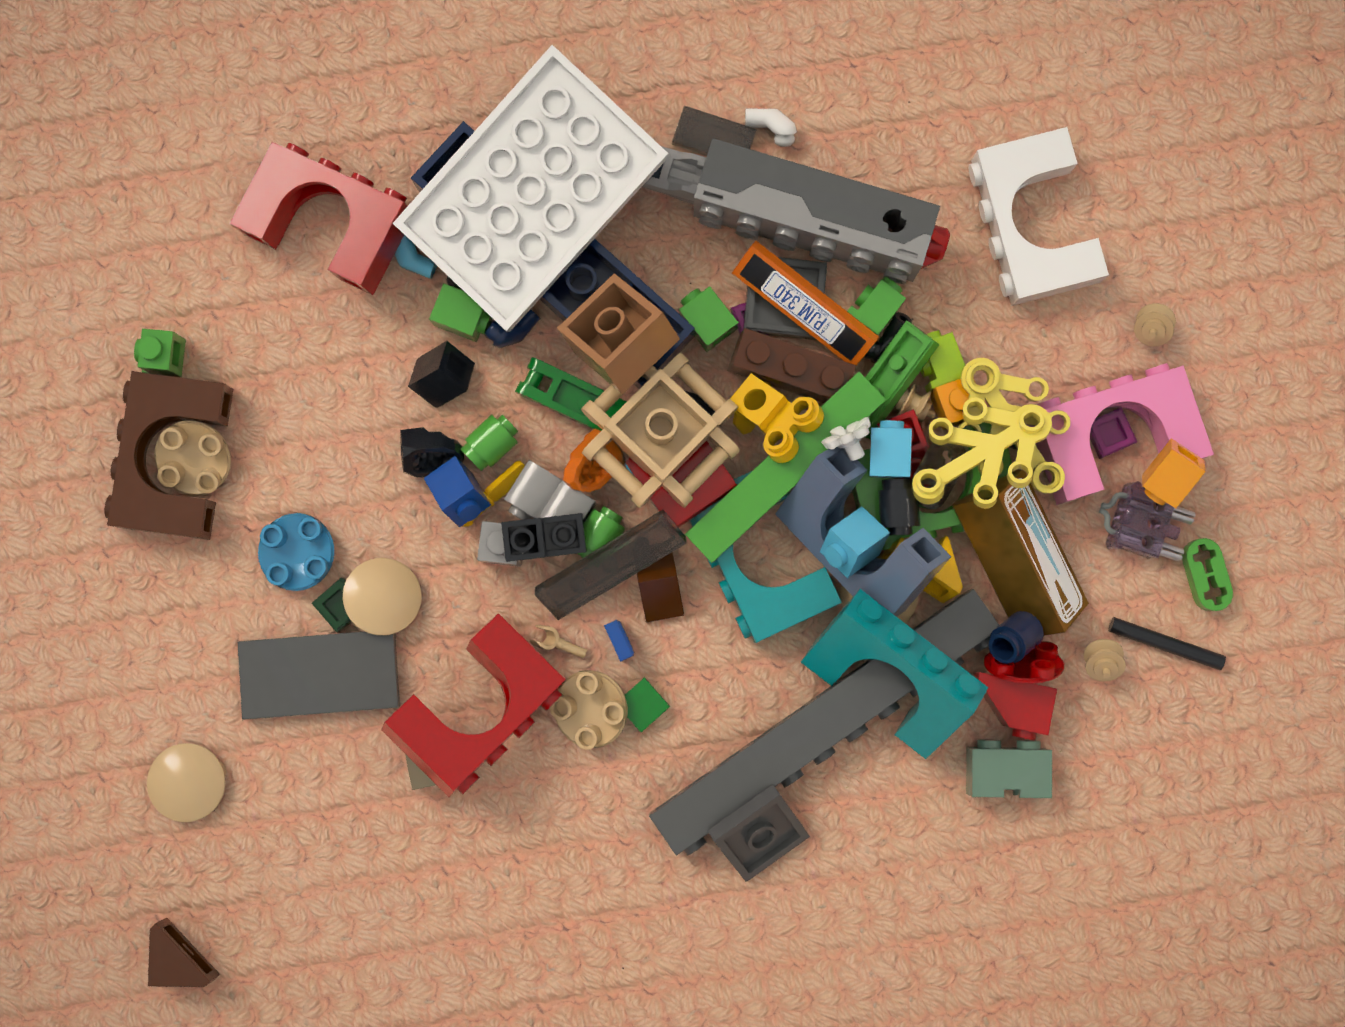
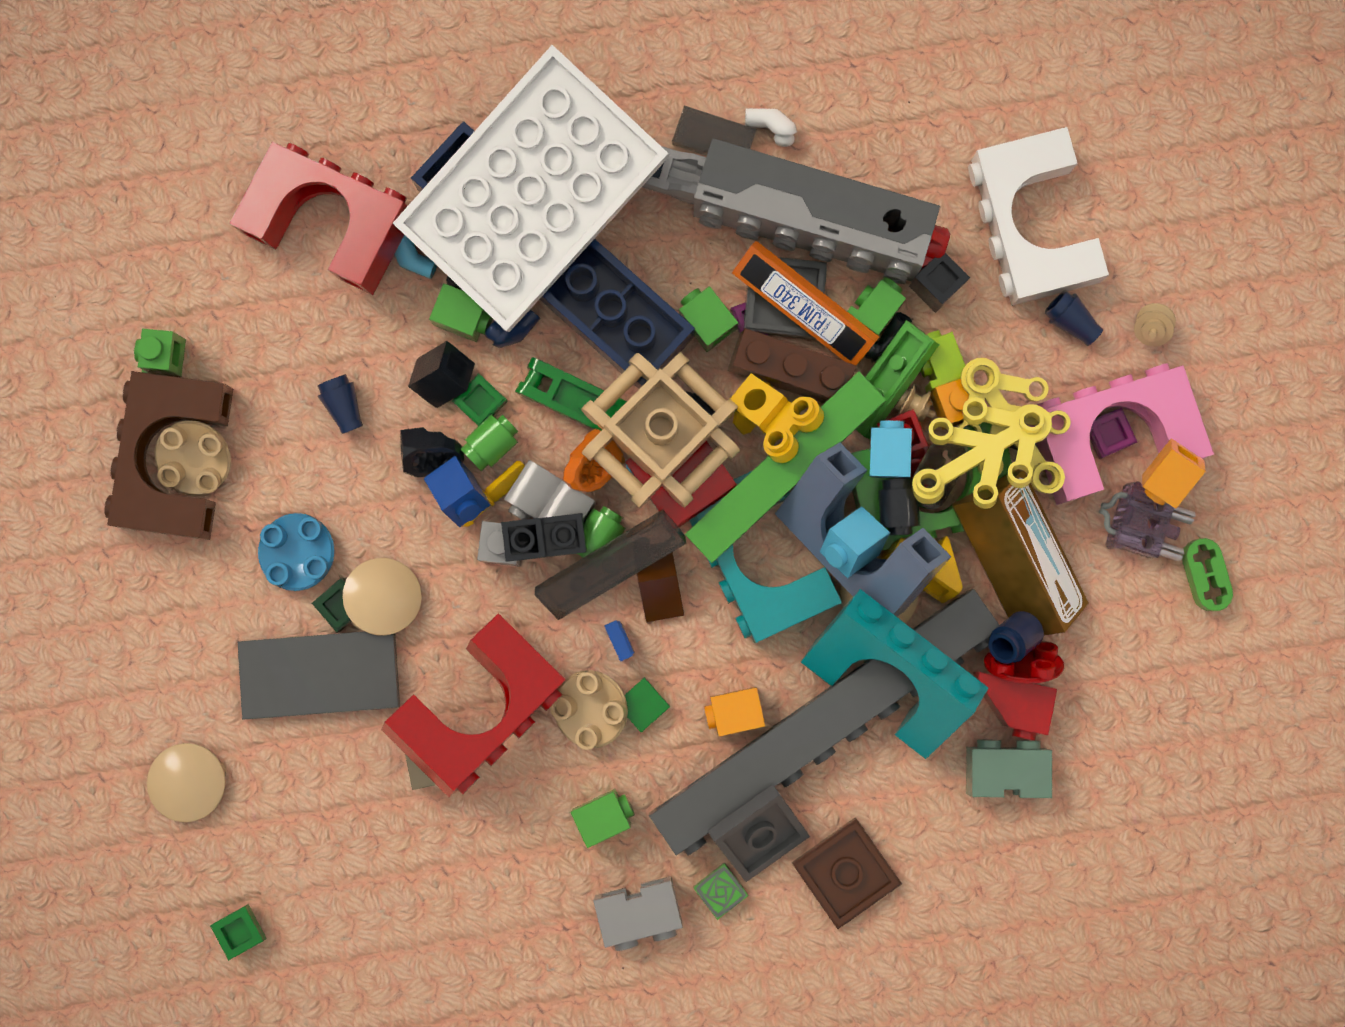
reddish brown slope [148,918,220,987] -> none
tan hand [530,625,587,658] -> none
medium nougat brick [557,273,680,395] -> none
white plant [821,417,871,461] -> none
tan wheel [1084,639,1126,681] -> none
black bar [1108,617,1226,670] -> none
none -> green plate [210,904,267,961]
none -> dark blue cone [317,374,363,434]
none -> green tile [452,373,508,426]
none -> bright green brick [570,789,635,848]
none -> light grey brick [593,876,683,951]
none -> tile [693,863,749,920]
none -> light orange brick [704,687,765,736]
none -> reddish brown tile [792,817,902,929]
none -> black panel [909,253,970,313]
none -> dark blue cone [1045,290,1103,346]

